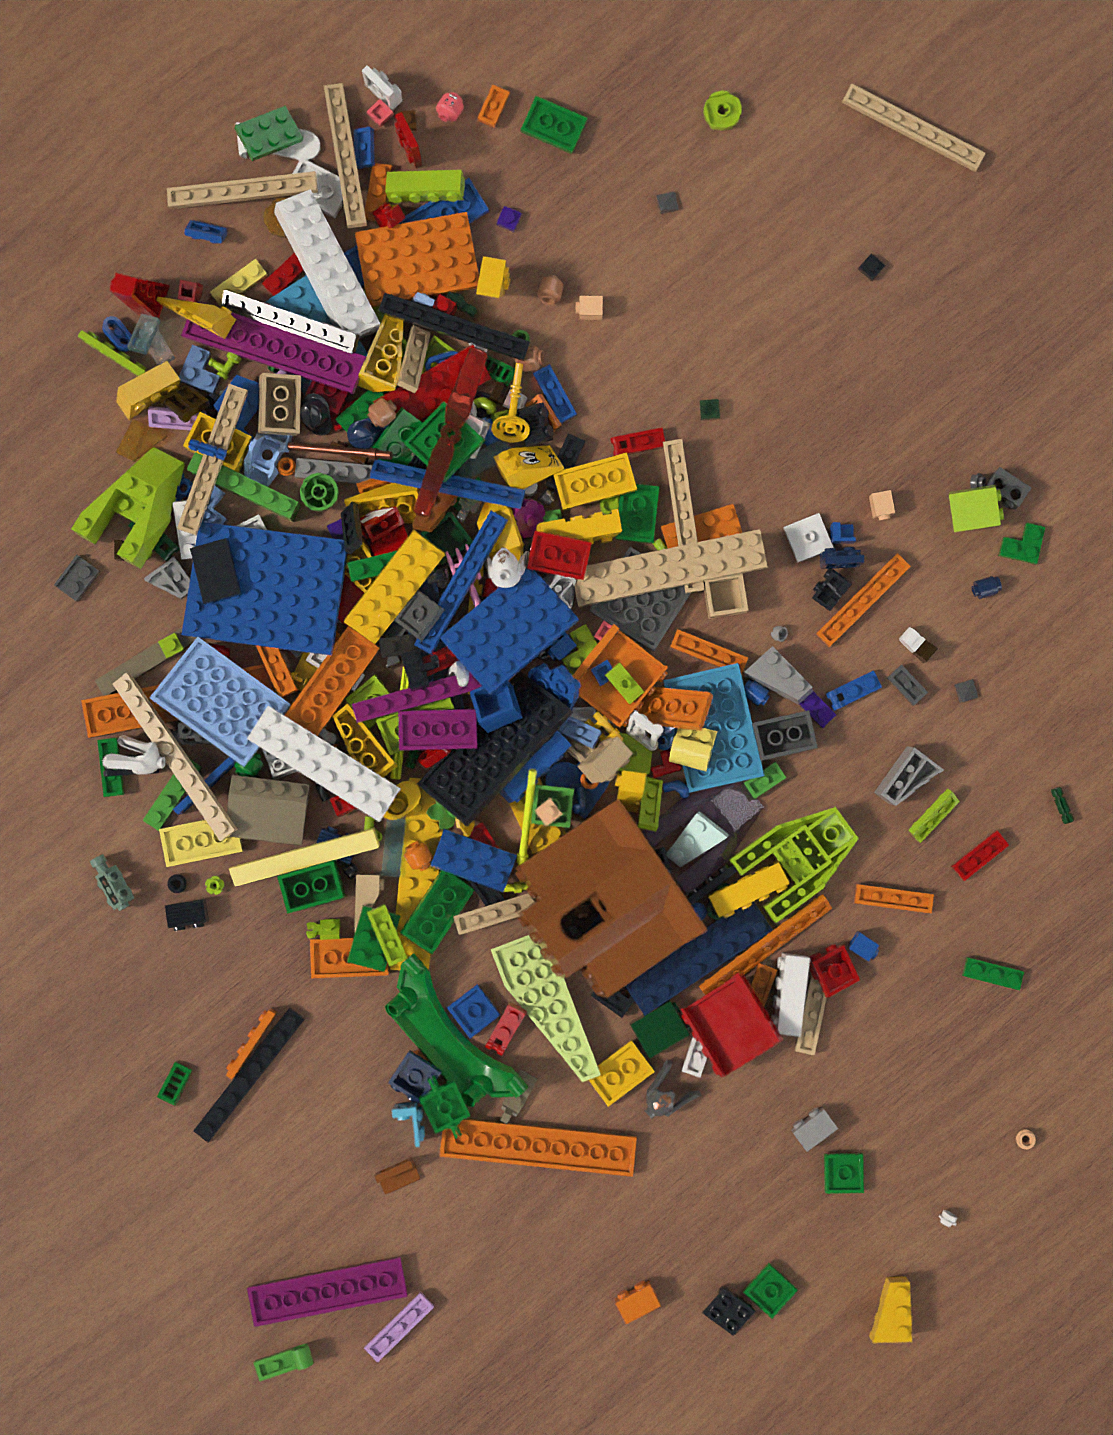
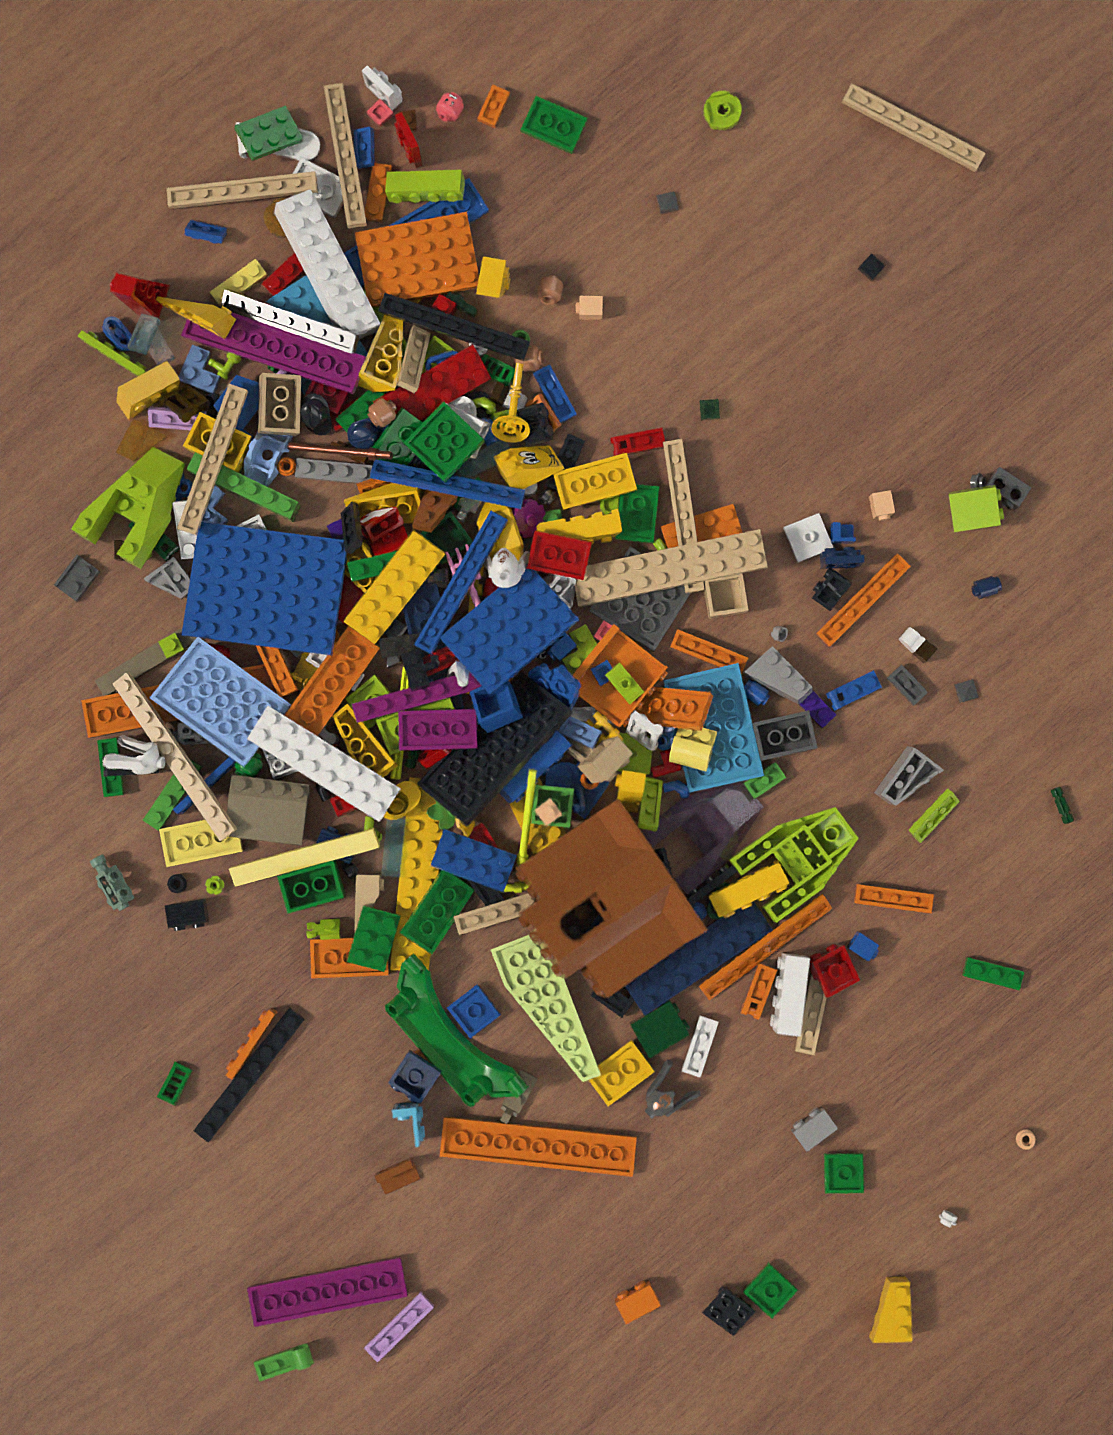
red leg [177,279,203,302] -> none
blue axle [189,439,227,460] -> none
black tile [190,538,241,604] -> none
bright green cylinder [300,473,339,512] -> none
lime plate [367,904,408,966] -> none
red brick [371,202,406,228] -> none
dark grey tile [395,590,445,641] -> none
orange head [404,841,433,871] -> none
light blue plate [411,292,435,308] -> none
clear red piece [413,348,487,517] -> none
green plate [419,1076,471,1138] -> none
red plate [485,1002,527,1056] -> none
dark purple plate [497,206,522,232] -> none
light aqua wing [666,811,729,867] -> none
red panel [681,972,784,1078] -> none
red plate [951,830,1009,881] -> none
green plate [998,523,1045,565] -> none

